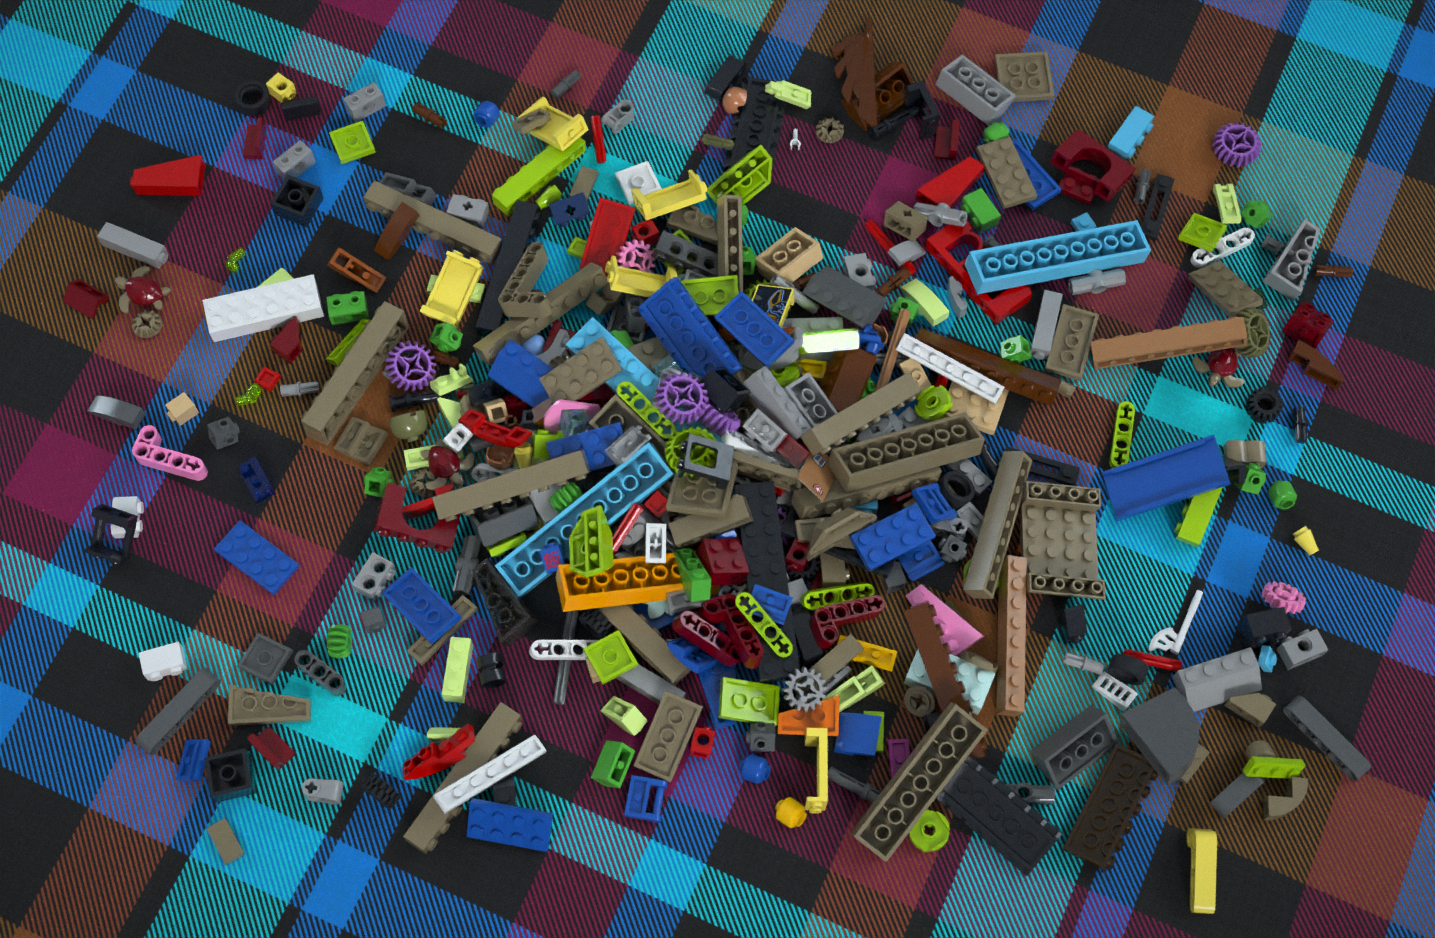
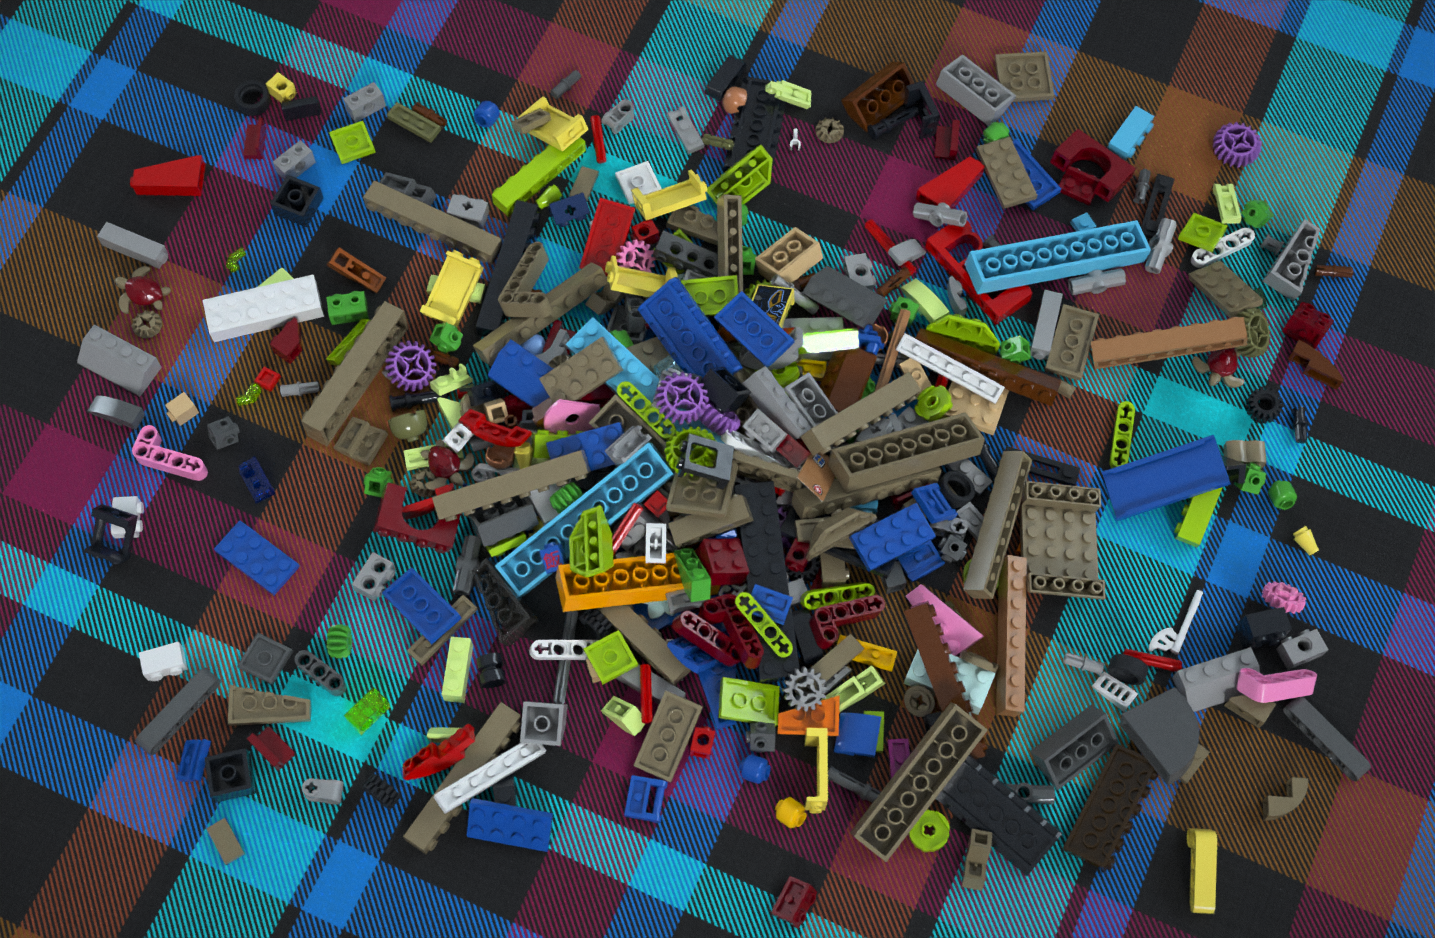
dark red panel [63,279,109,319] -> none
dark grey plate [360,606,387,633] -> none
reddish brown slope [374,202,420,261] -> none
clear light blue brick [559,409,591,437] -> none
lime tile [567,236,587,260] -> none
bright green brick [591,740,635,788] -> none
reddish brown animal [832,18,878,127] -> none
dark tan brick [884,201,928,241] -> none
bright green brick [961,188,1001,234] -> none
black slope [1057,604,1087,644] -> none
dark grey beam [1209,772,1266,819] -> none
lime plate [1243,756,1306,779] -> none
dark tan head [1246,740,1276,760] -> none
medium azure plate [1258,645,1277,673] -> none
none -> light grey slope [77,325,162,397]
none -> clear neon green brick [344,687,391,735]
none -> olive plate [386,102,441,143]
none -> light grey slope [520,701,568,746]
none -> red axle [640,664,653,724]
none -> light grey plate [666,106,704,154]
none -> dark red bracket [771,876,817,929]
none -> lime wedge [926,314,1000,355]
none -> dark tan brick [962,829,992,891]
none -> light grey piece [1145,218,1177,274]
none -> bright pink beam [1236,668,1317,703]

